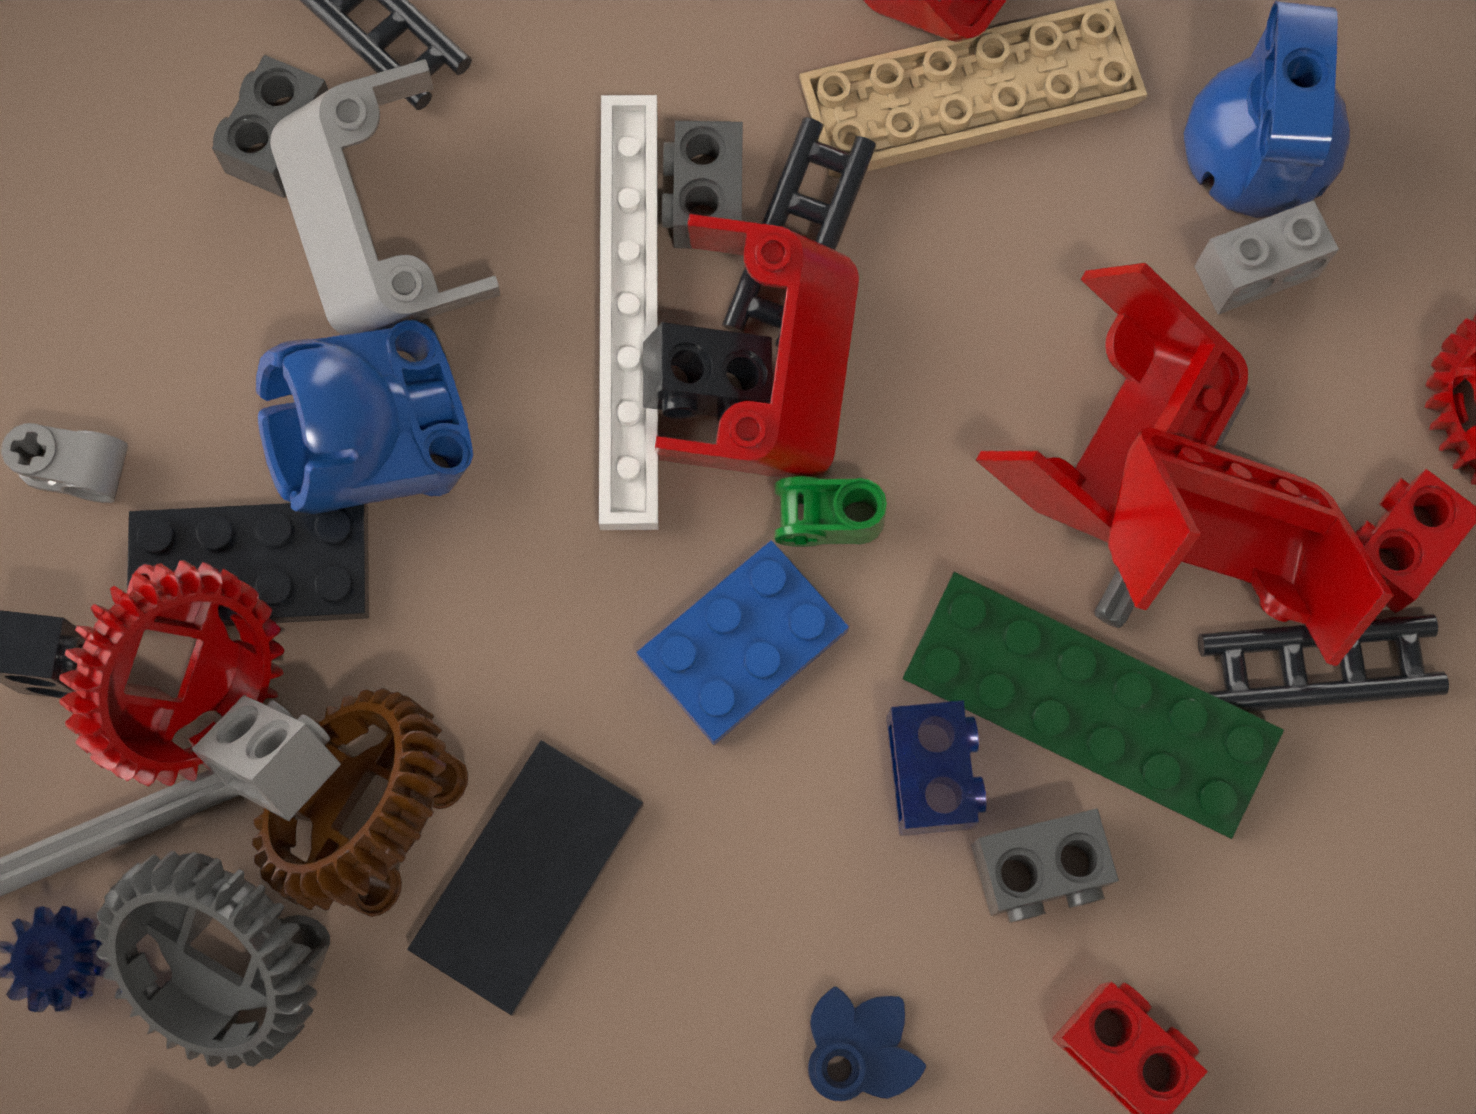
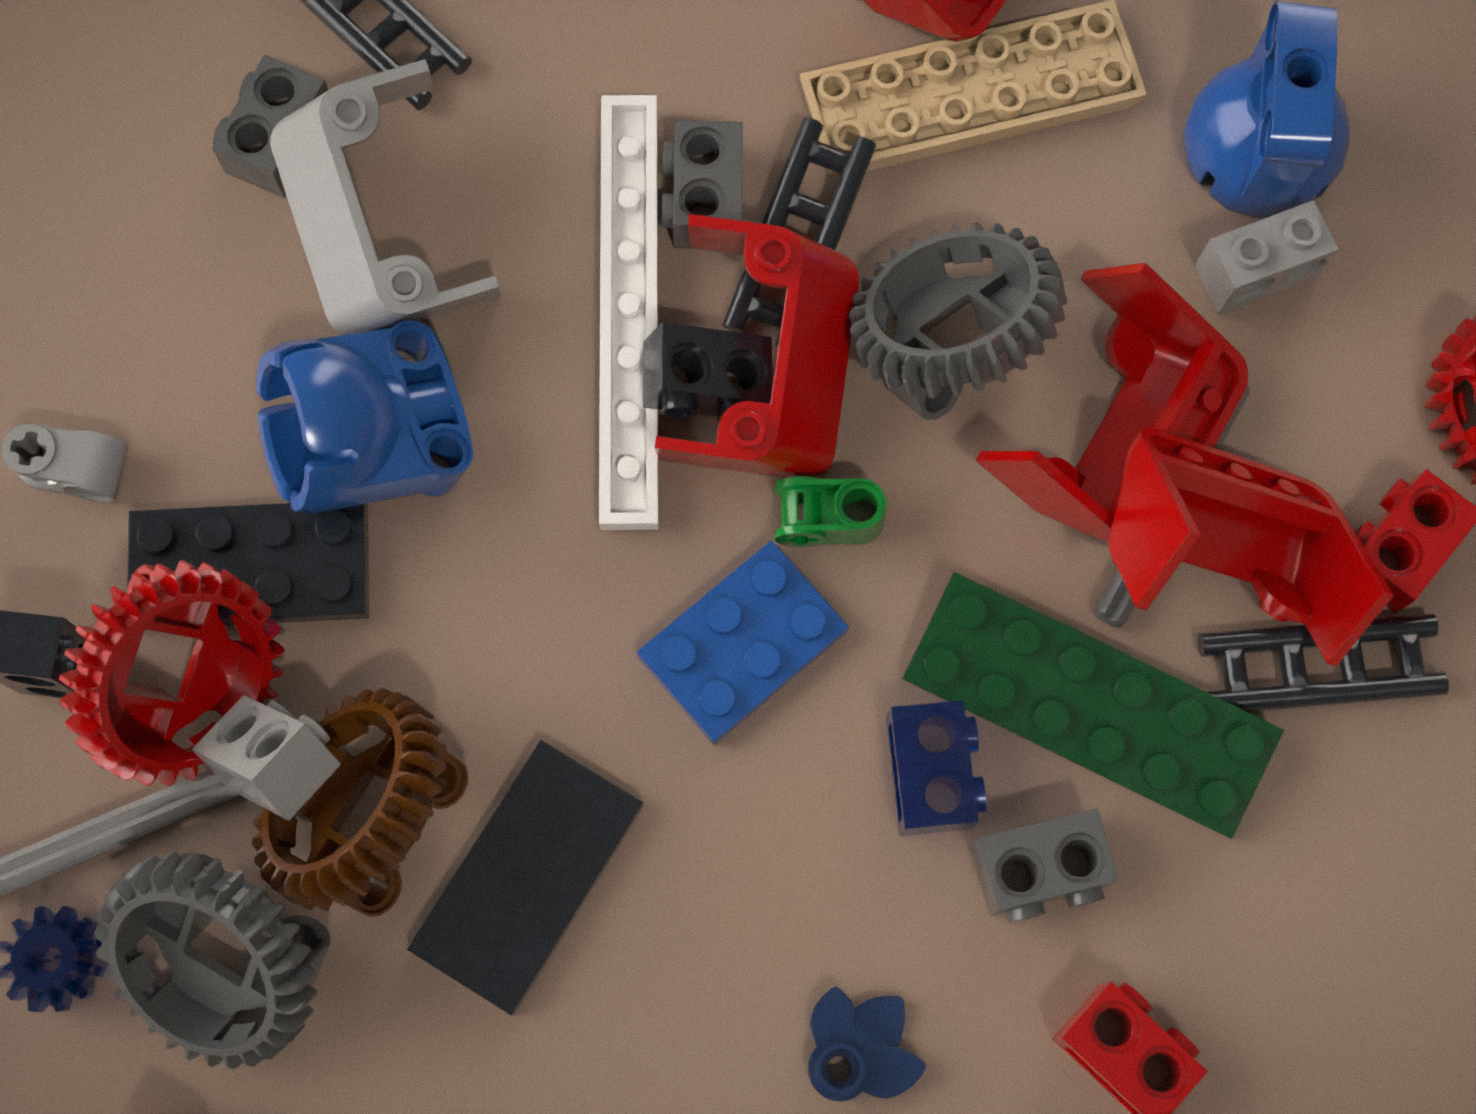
none -> dark grey piece [849,222,1067,420]

